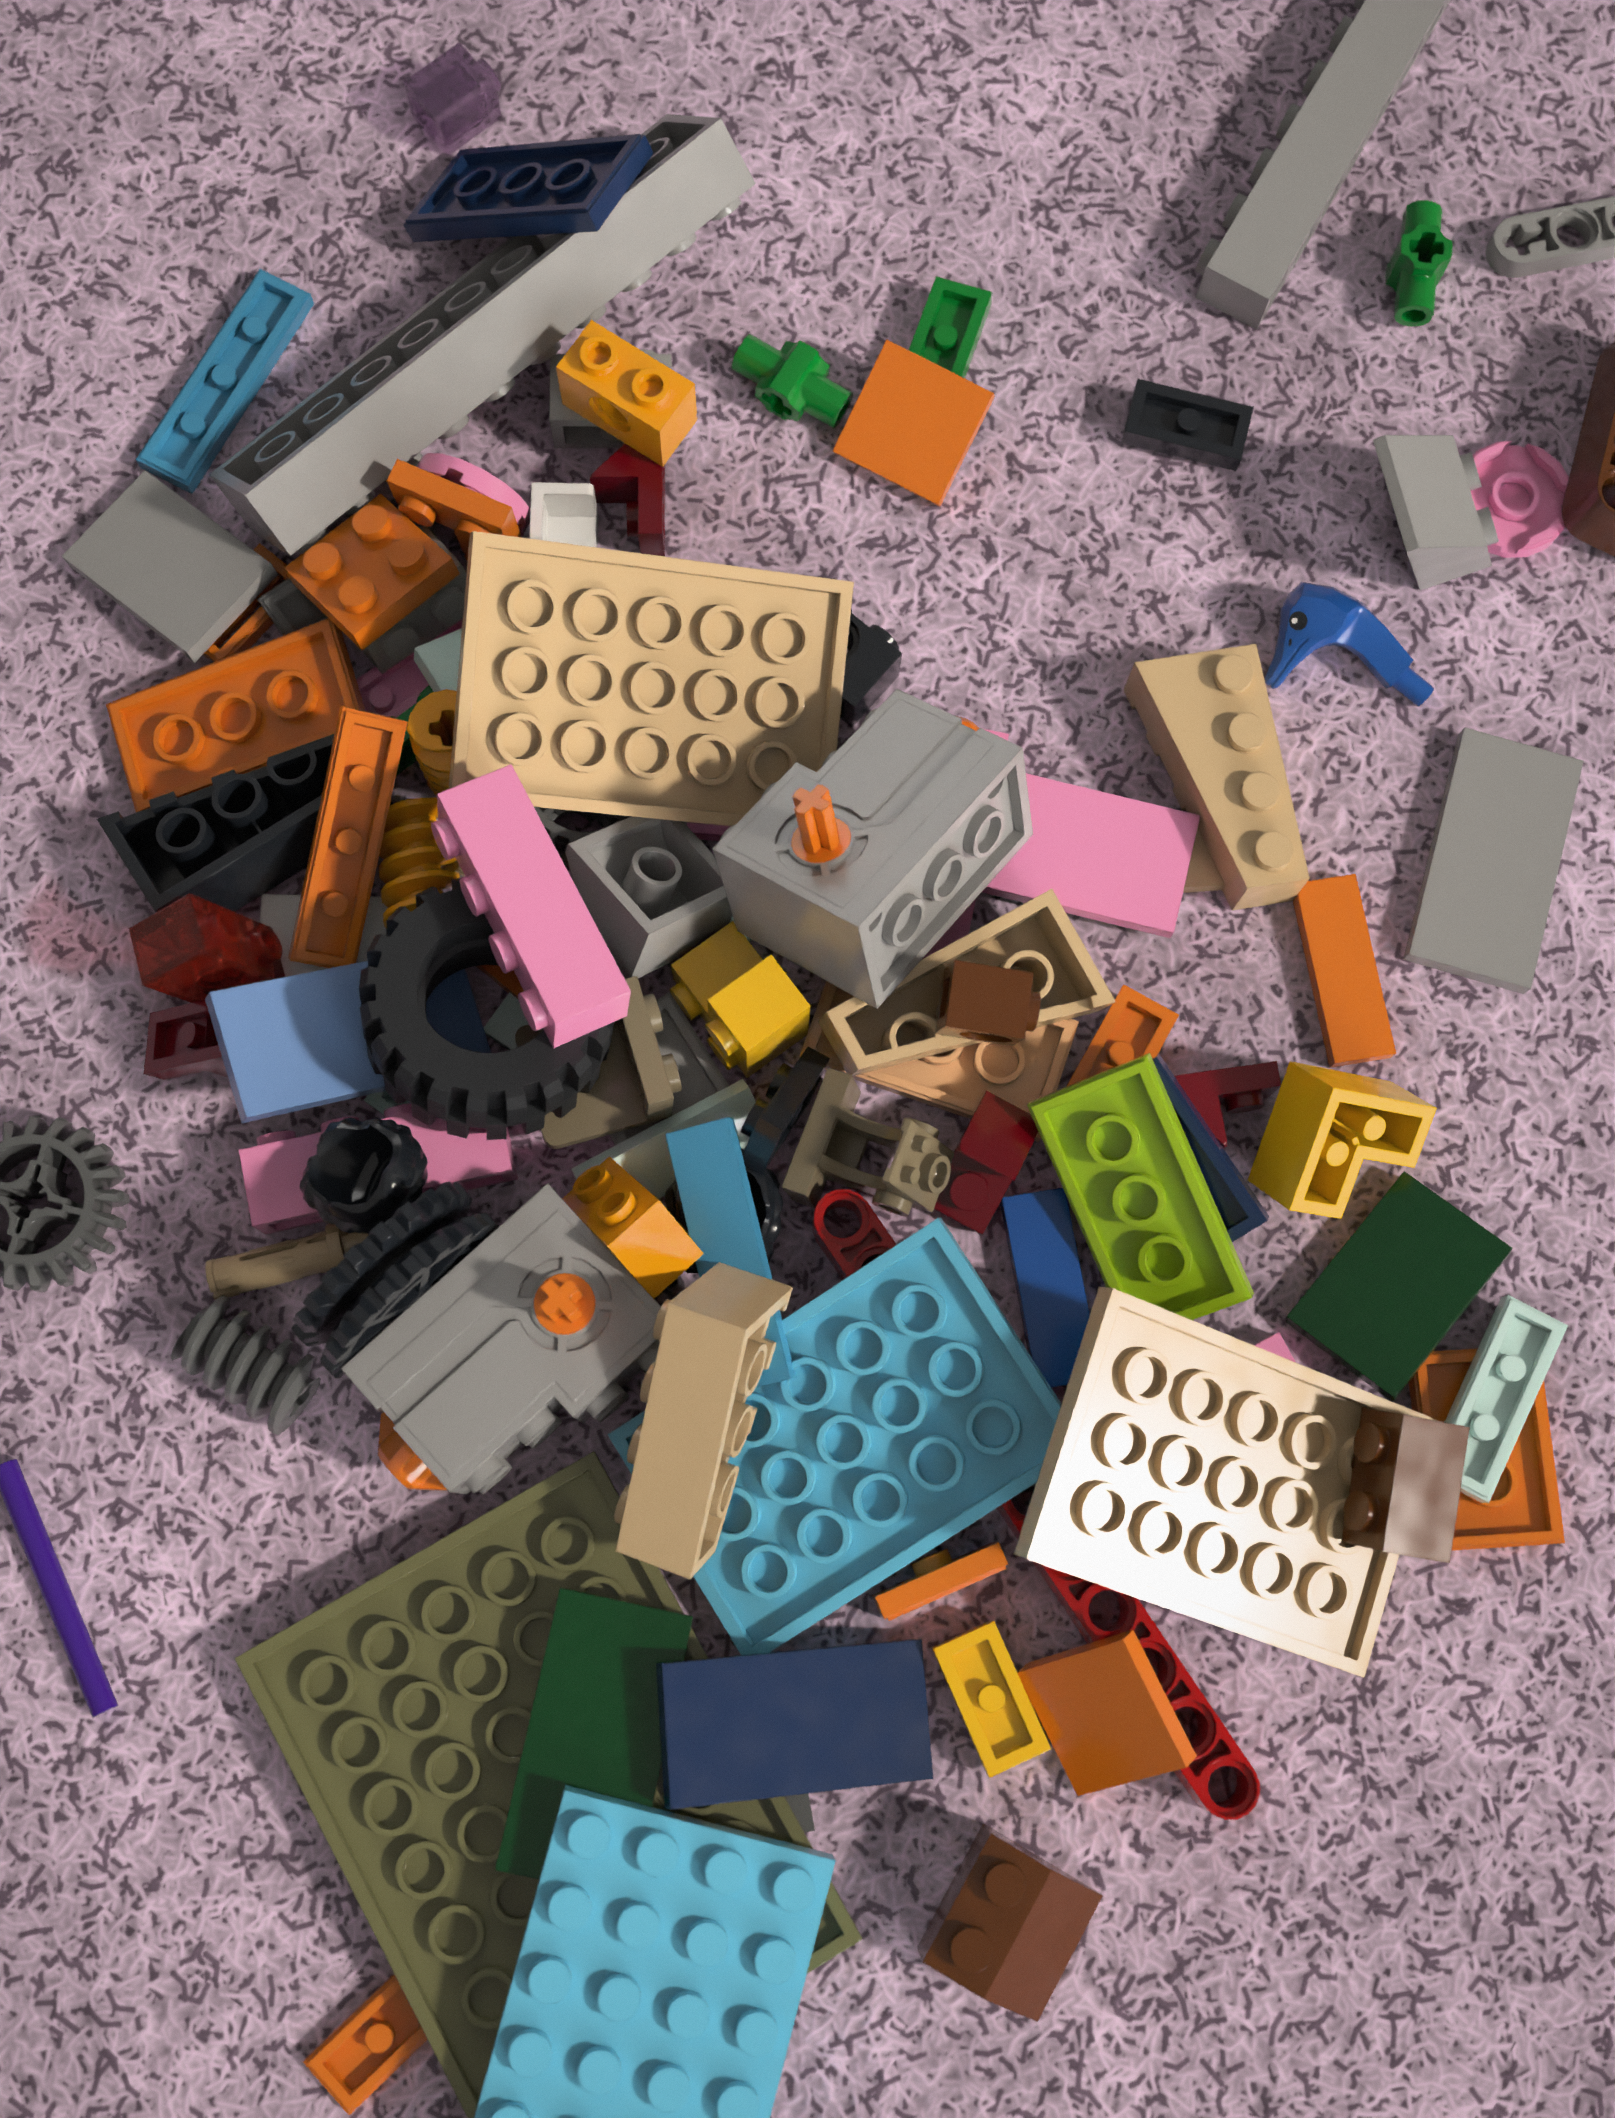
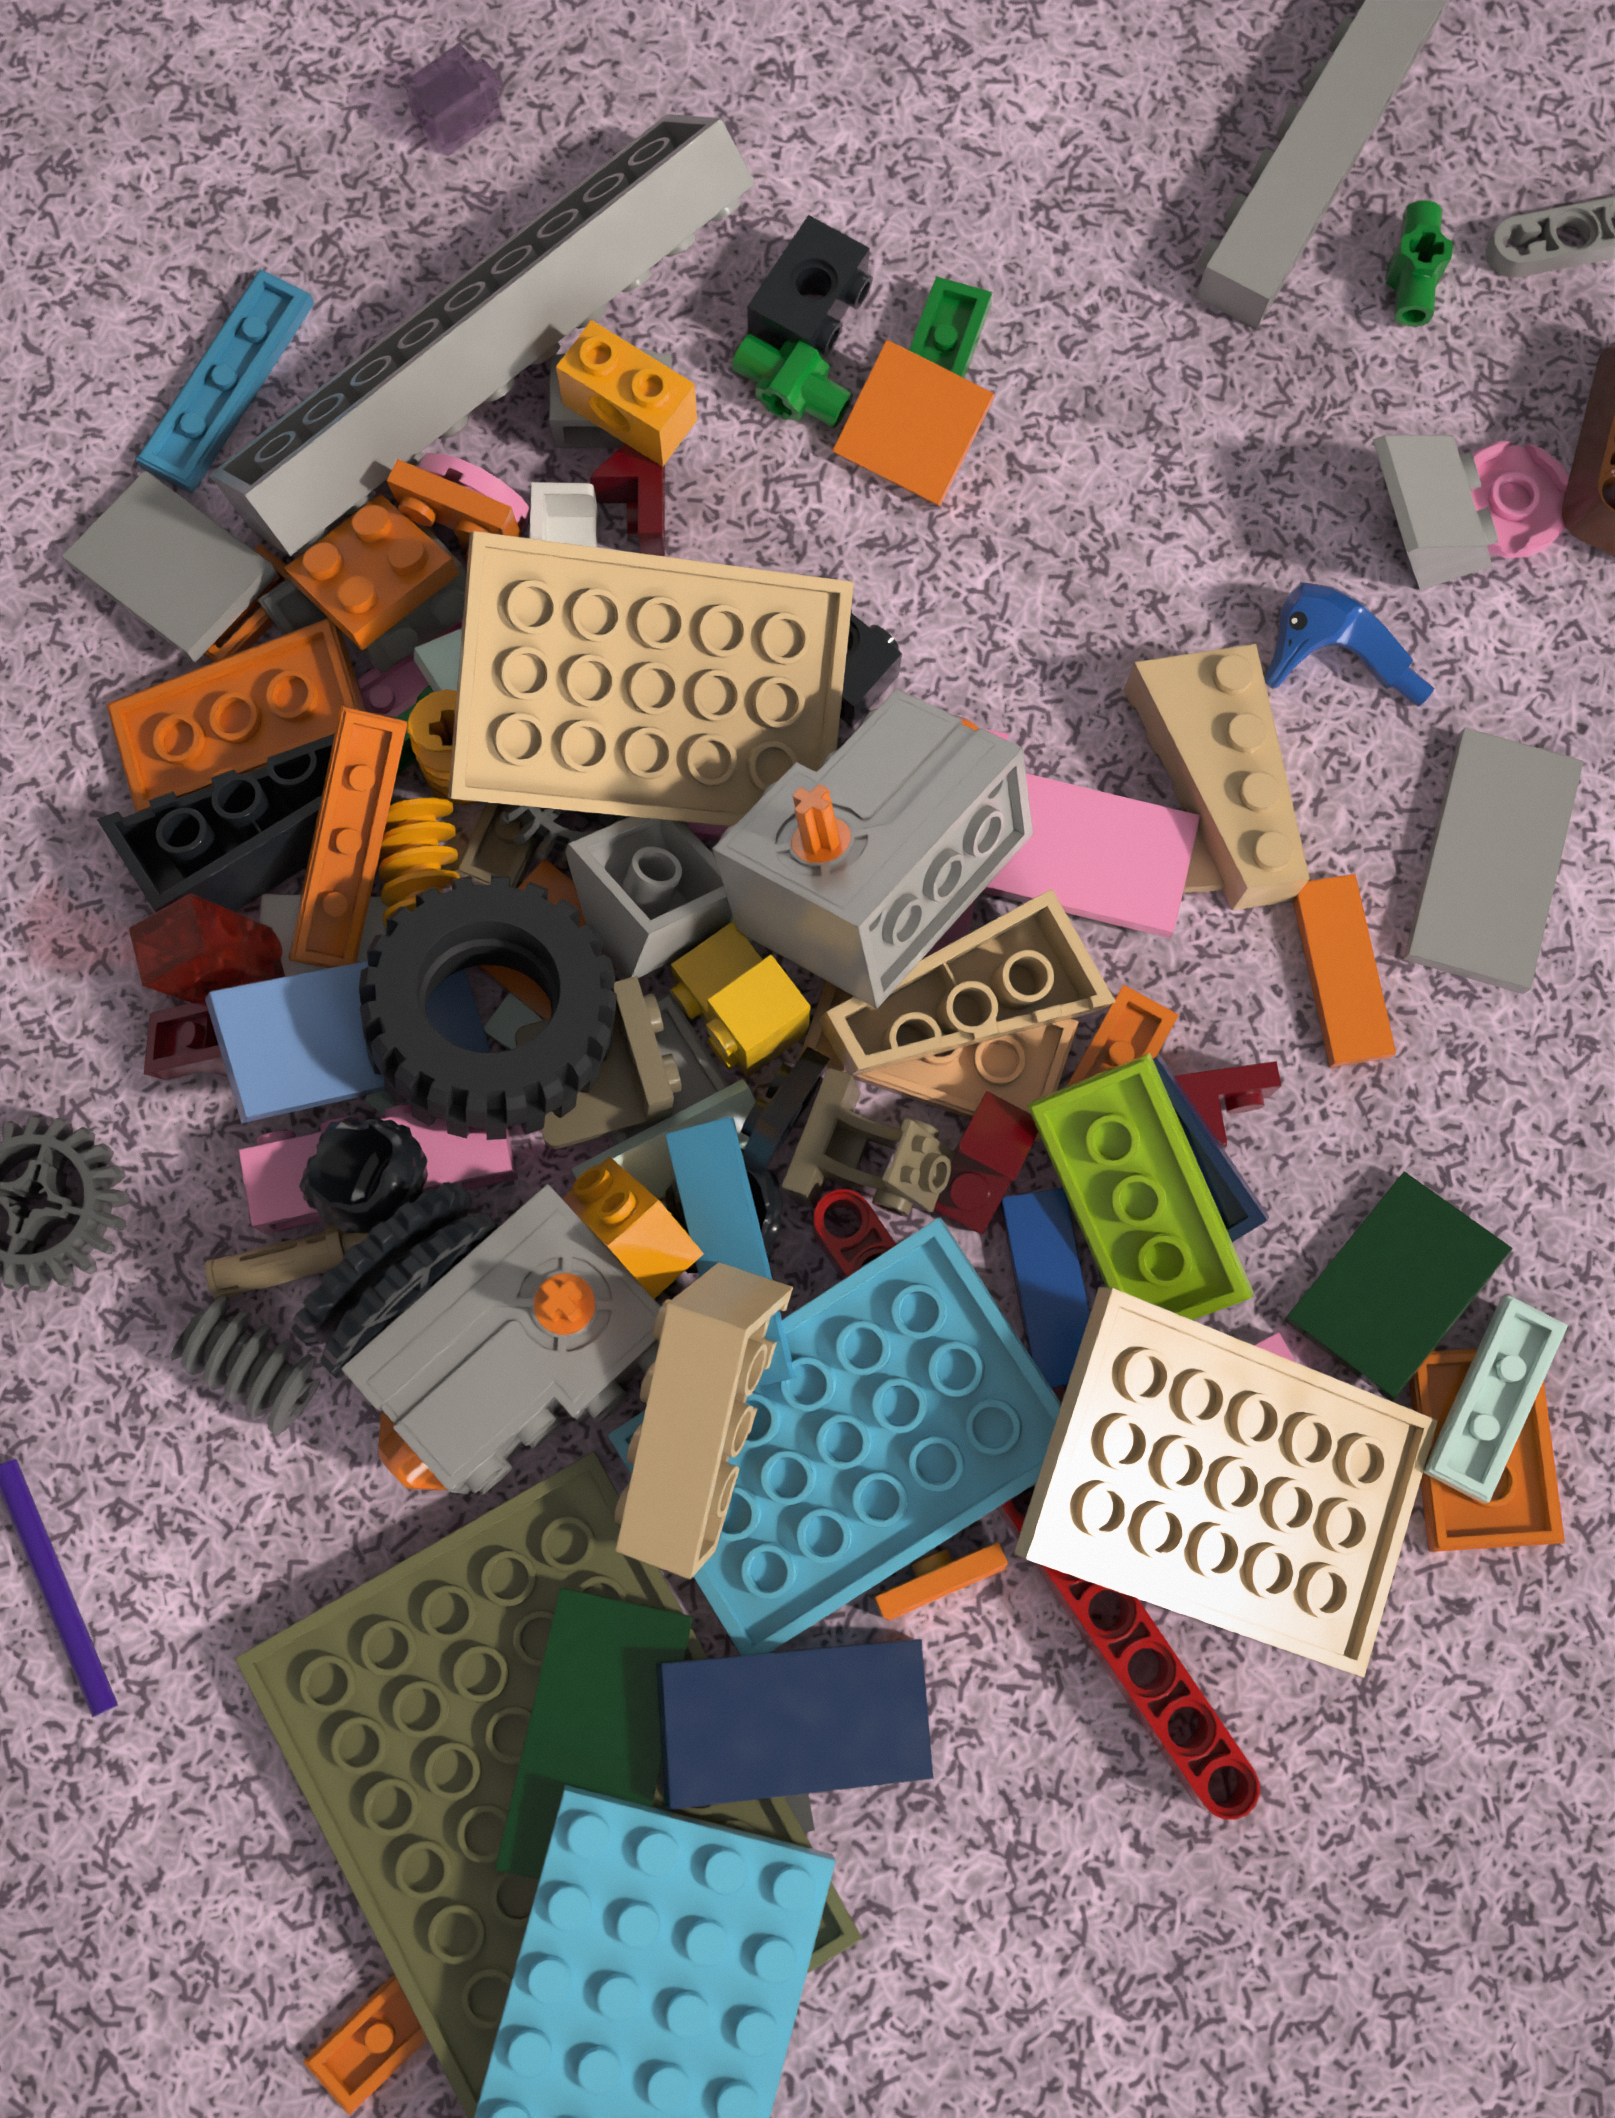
dark blue tile [403,134,654,242] -> none
bright pink brick [431,765,631,1048] -> none
reddish brown slope [917,1823,1103,2022] -> none
yellow plate [931,1620,1051,1778] -> none
reddish brown brick [935,960,1041,1046] -> none
orange tile [1017,1630,1196,1796] -> none
black plate [1121,379,1254,471] -> none
yellow brick [1247,1061,1437,1219] -> none
brick [1342,1408,1470,1563] -> none
none -> black brick [747,214,873,355]

